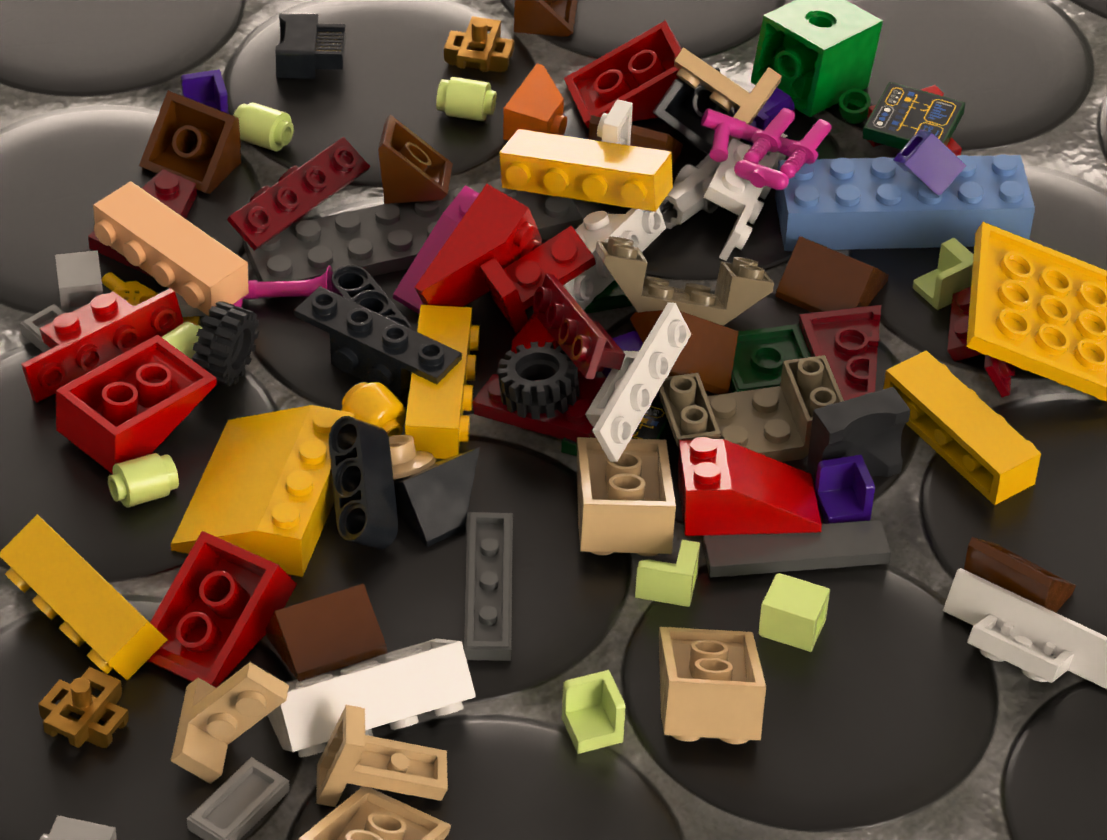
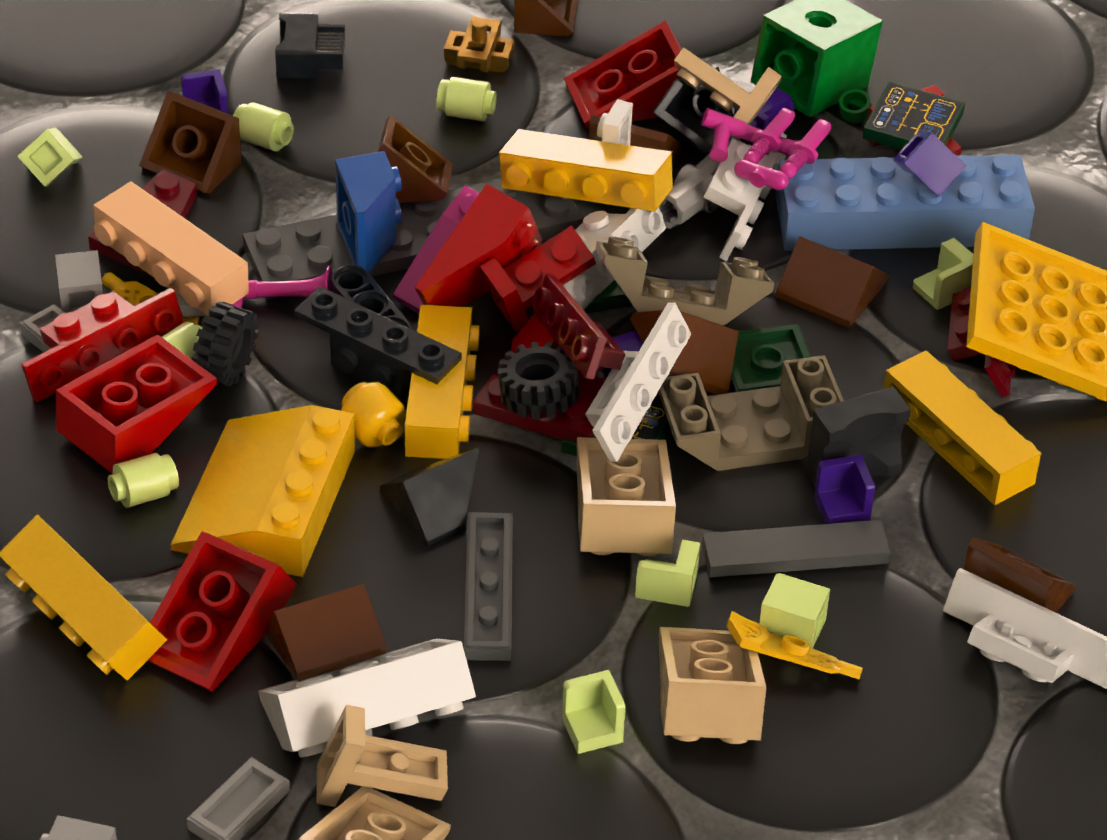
pearl gold piece [38,667,129,748] -> none
tan bracket [171,662,289,784] -> none
dark red bracket [227,137,371,251] -> none
black beam [329,416,398,550] -> none
tan piece [389,435,436,479] -> none
orange slope [503,64,567,141] -> none
red slope [678,437,822,536] -> none
dark red wing [798,305,881,401] -> none
none -> yellowish green panel [17,127,83,187]
none -> blue slope [335,151,402,273]
none -> yellow piece [726,611,863,680]

